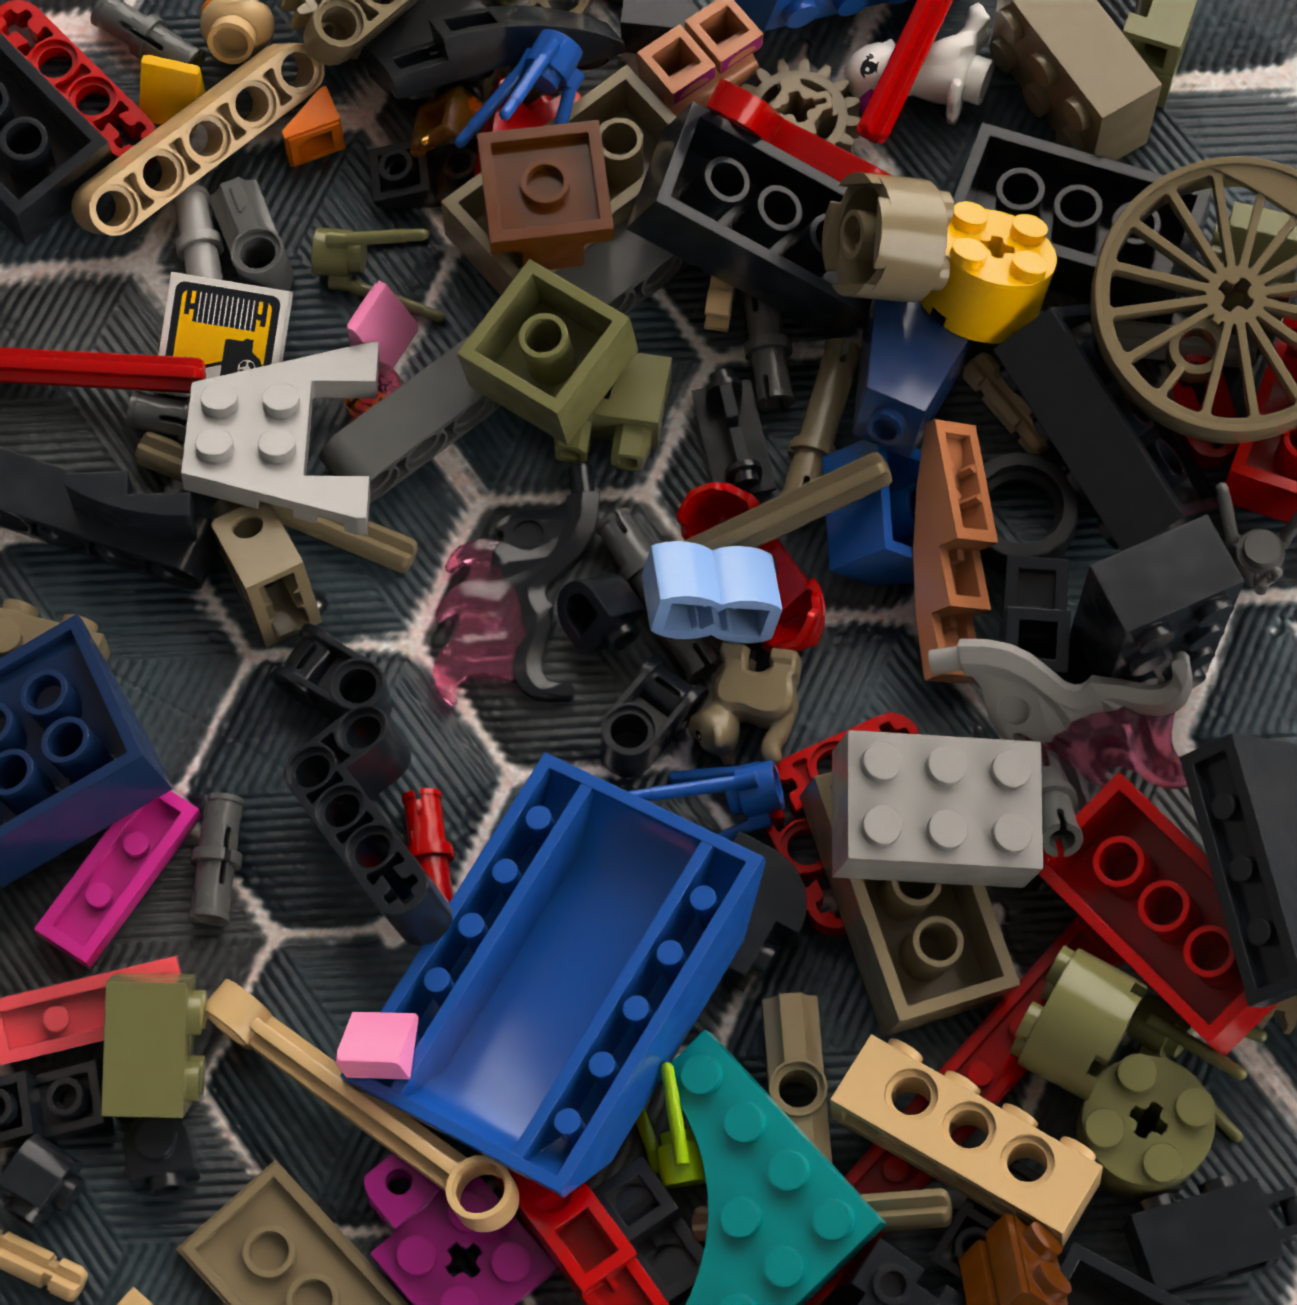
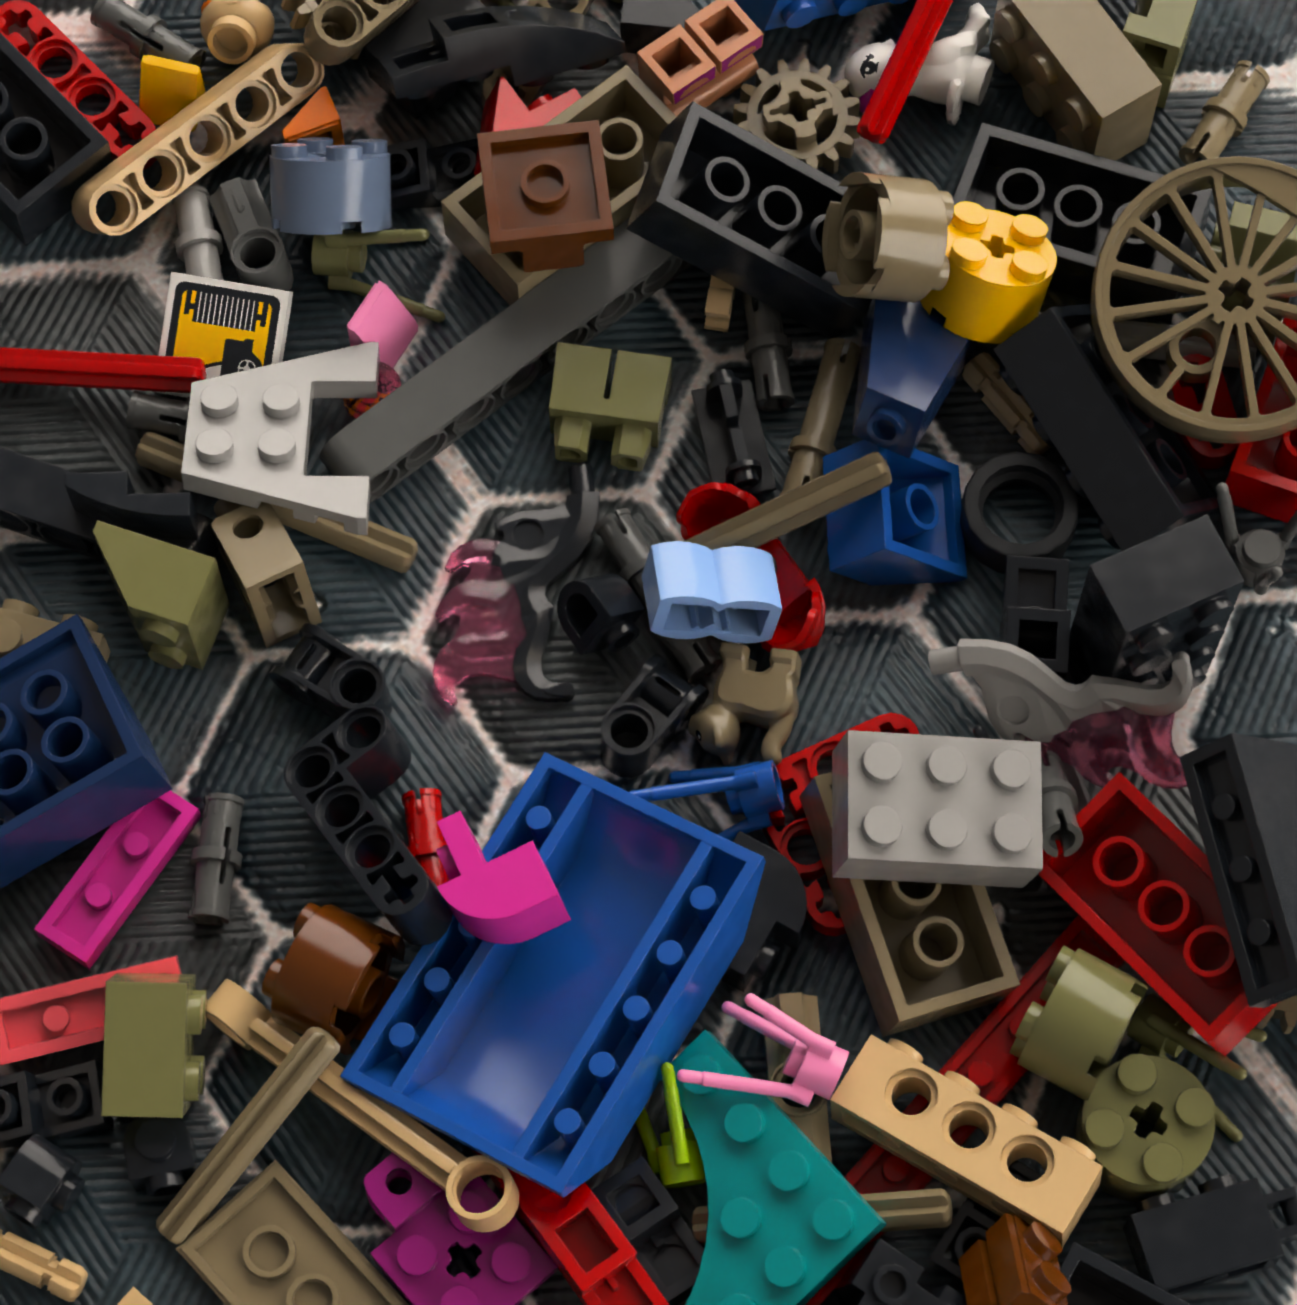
bright pink slope [335,1012,418,1080] -> none
clear orange slope [410,85,484,158] -> none
blue plant [455,29,585,148] -> none
olive brick [457,259,639,445] -> none
red beam [706,78,890,182] -> none
nougat slope [913,419,998,684] -> none
none -> olive slope [93,520,230,670]
none -> dark tan axle [156,1027,340,1245]
none -> reddish brown brick [261,902,405,1055]
none -> sand blue brick [269,137,392,235]
none -> dark pink brick [436,811,571,944]
none -> bright pink plant [677,993,849,1107]
none -> dark tan pin [1179,60,1270,165]

